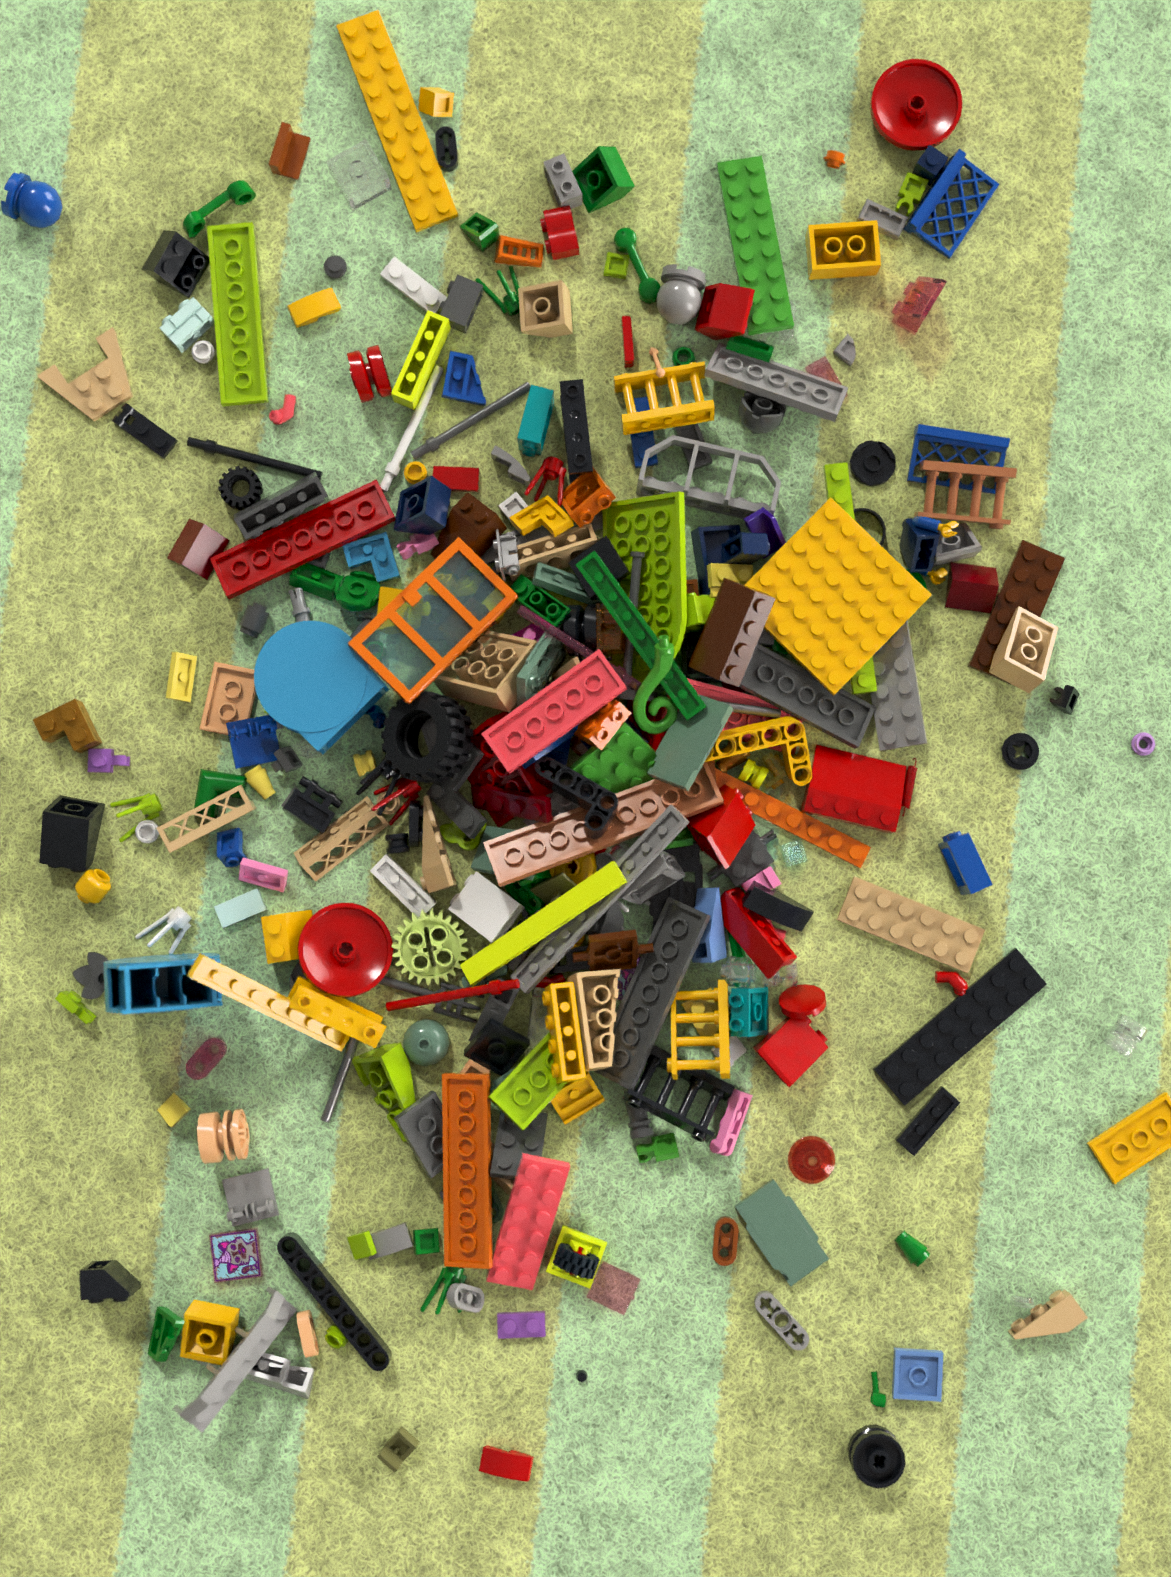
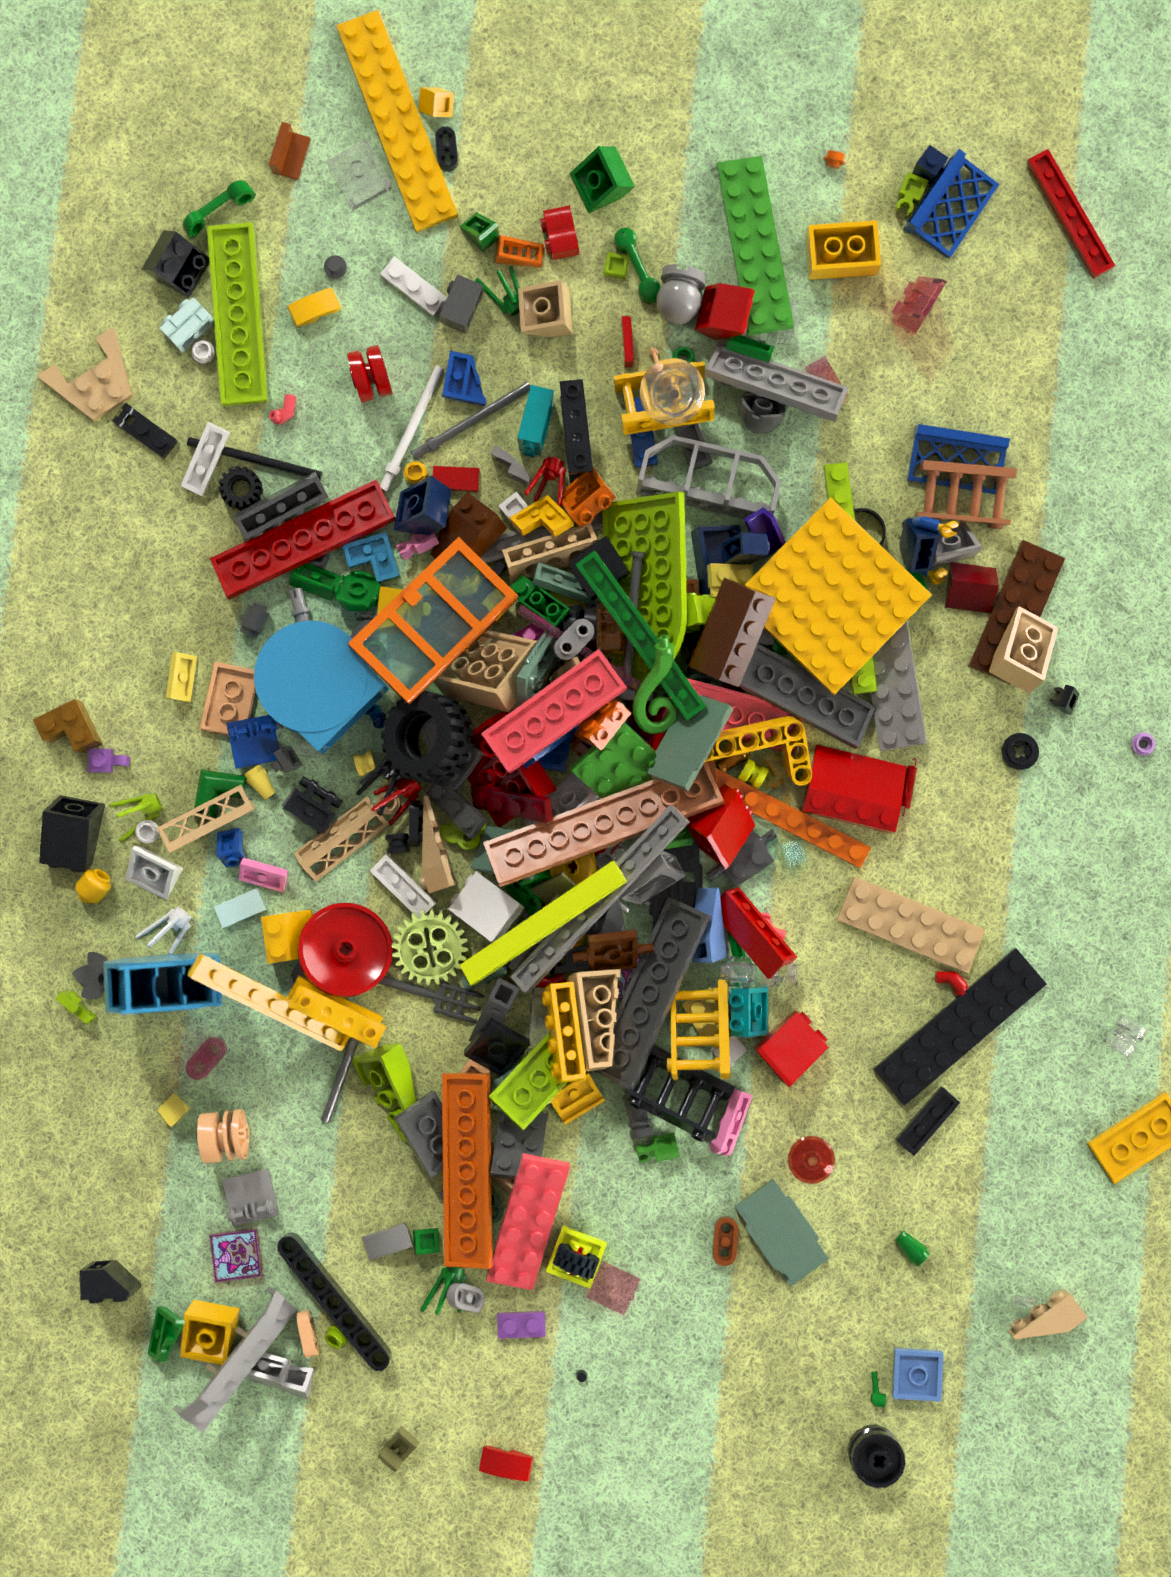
blue tile [1,172,63,228] -> none
slope [167,518,230,580] -> none
lime tile [347,1230,377,1260] -> none
red bar [386,979,520,1011] -> none
neon yellow brick [391,310,451,410] -> none
sand green cylinder [403,1019,450,1067] -> none
light grey hinge [493,529,520,581] -> none
black beam [535,756,618,839] -> none
light grey brick [543,153,582,209] -> none
flat silver bar [720,701,781,718] -> none
bright pink leg [741,866,781,892] -> none
black slope [742,881,814,932] -> none
light grey beam [754,1291,809,1350] -> none
red tile [779,984,827,1020] -> none
light grey tile [833,334,856,367] -> none
black tile [850,440,896,486] -> none
light grey plate [856,199,908,241] -> none
red dish [870,59,963,151] -> none
blue window [938,831,993,895] -> none
none -> white slope [125,846,183,900]
none -> white plate [181,422,230,496]
none -> light grey plate [554,619,594,661]
none -> clear piece [639,358,705,425]
none -> red plate [1026,149,1115,279]

